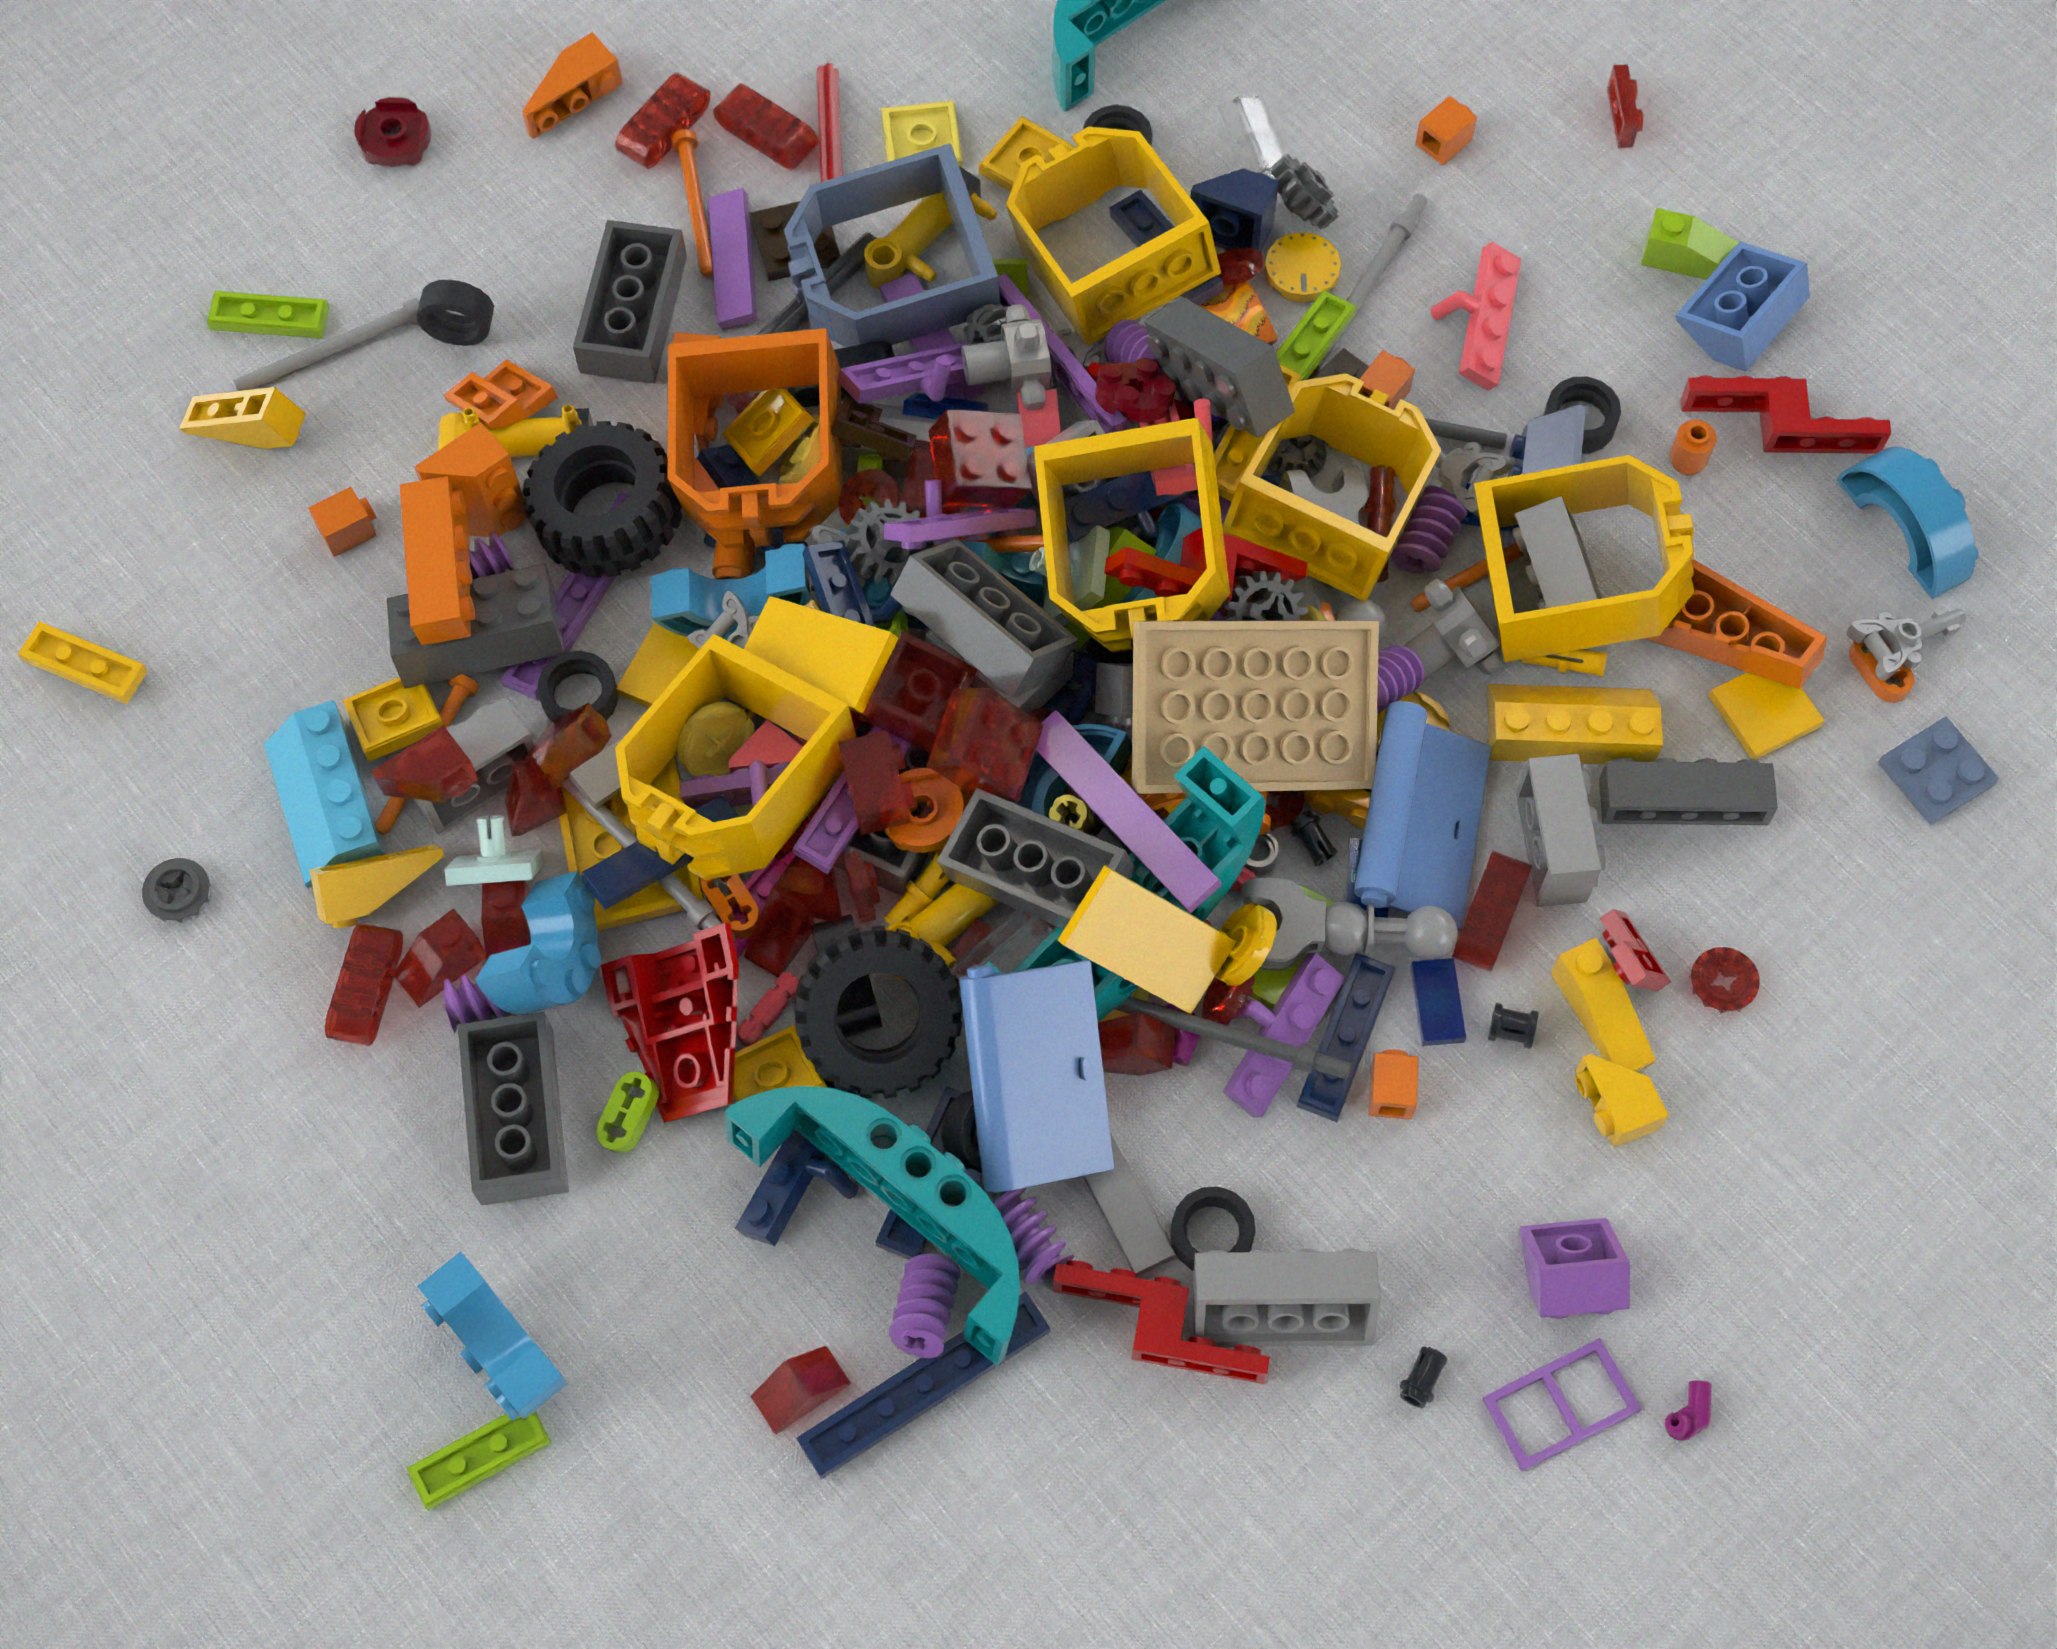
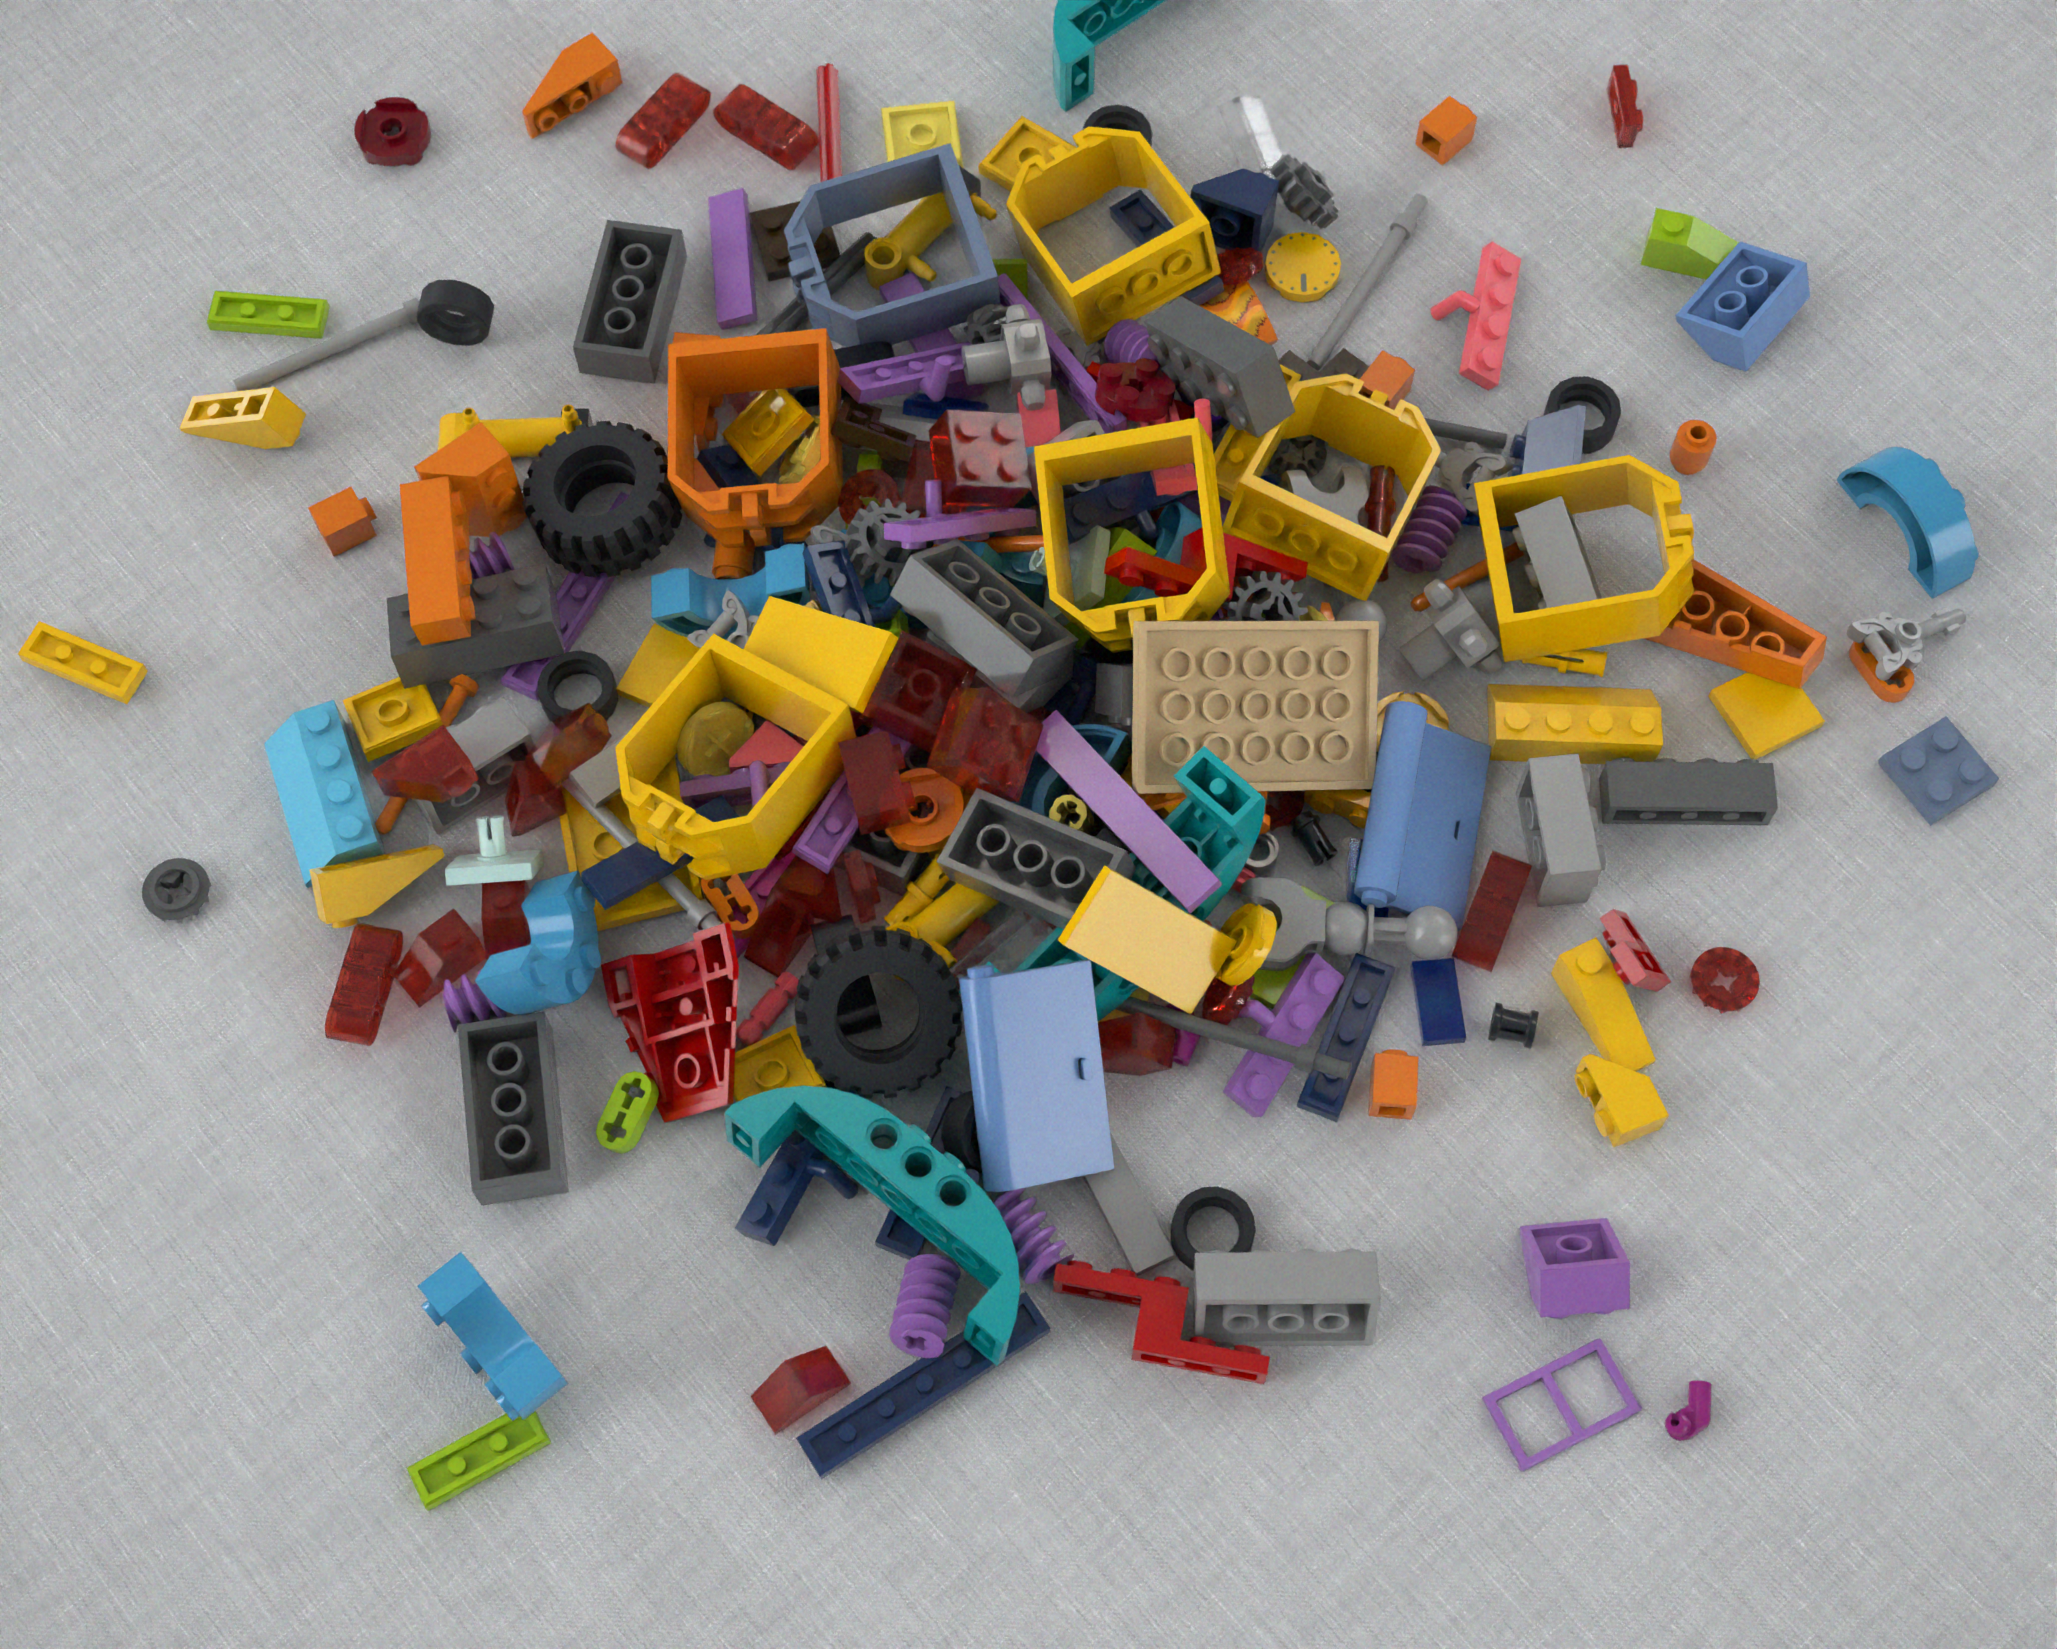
orange slope [443,359,558,429] -> none
orange bar [671,129,714,277] -> none
lime tile [1276,290,1357,381] -> none
medium lavender piece [1377,645,1425,714] -> none
black pin [1400,1346,1448,1408] -> none
red bracket [1681,375,1891,454] -> none

